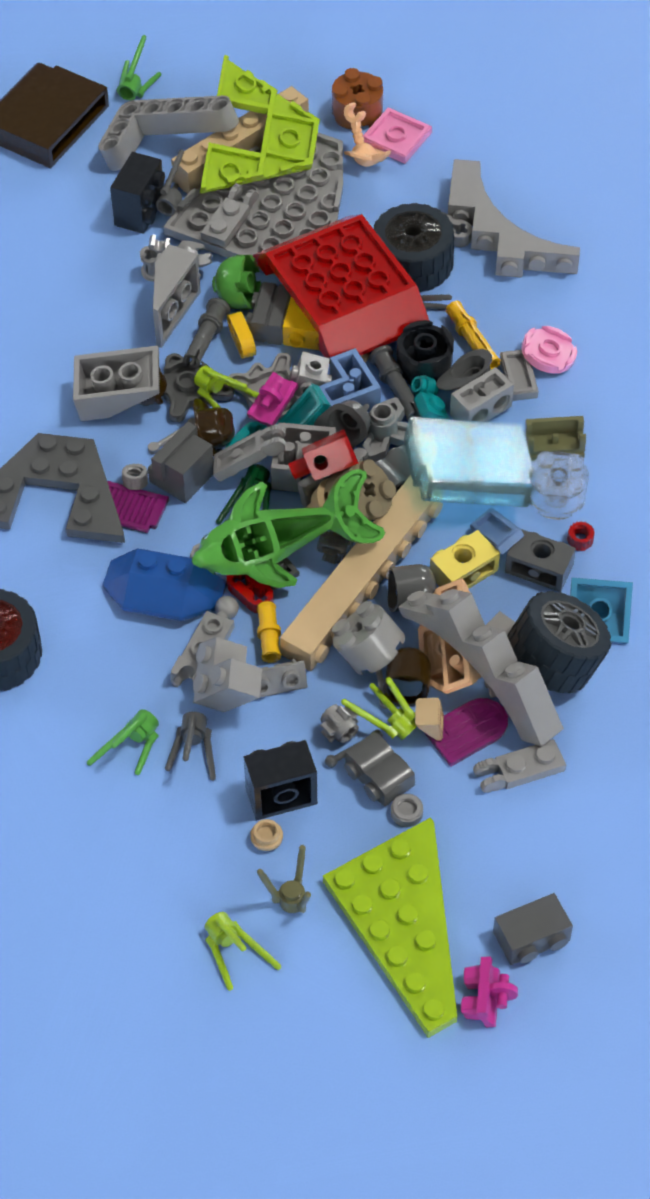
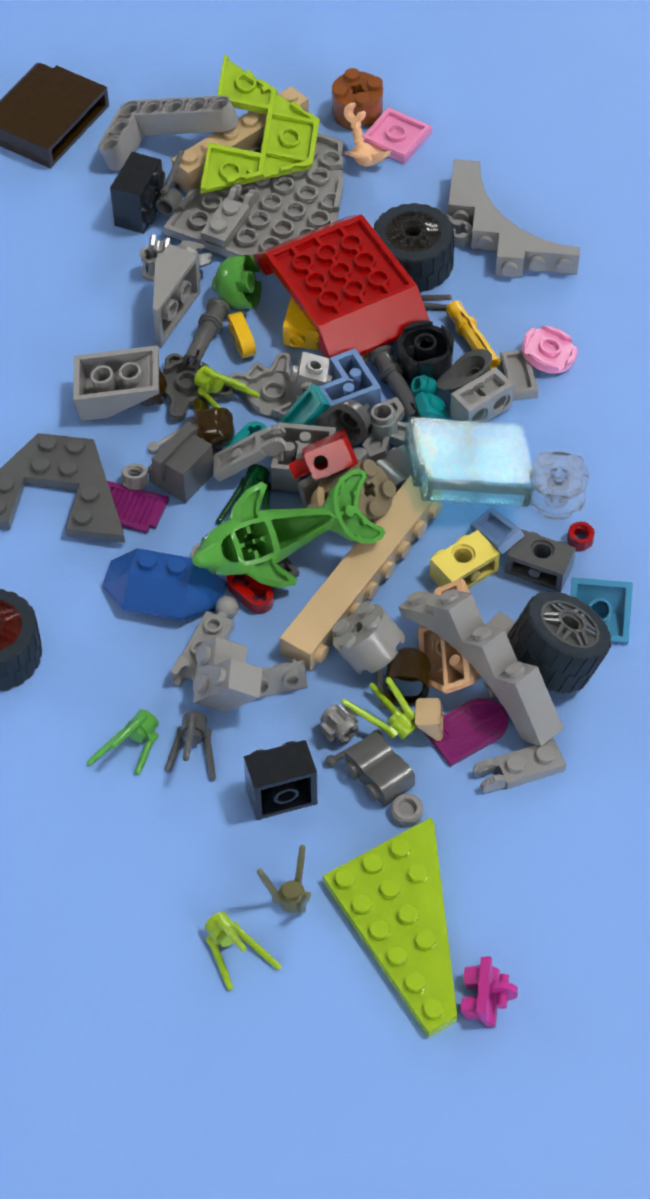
bright green plant [116,35,161,100] -> none
dark grey brick [246,282,291,345] -> none
dark pink hips [247,372,298,427] -> none
tan plate [251,819,283,851] -> none
yellow pin [257,601,281,663] -> none
clear smoke gear [317,530,353,564] -> none
dark grey helmet [388,564,437,612] -> none
dark grey brick [493,893,573,965] -> none
olive hinge [524,416,586,462] -> none

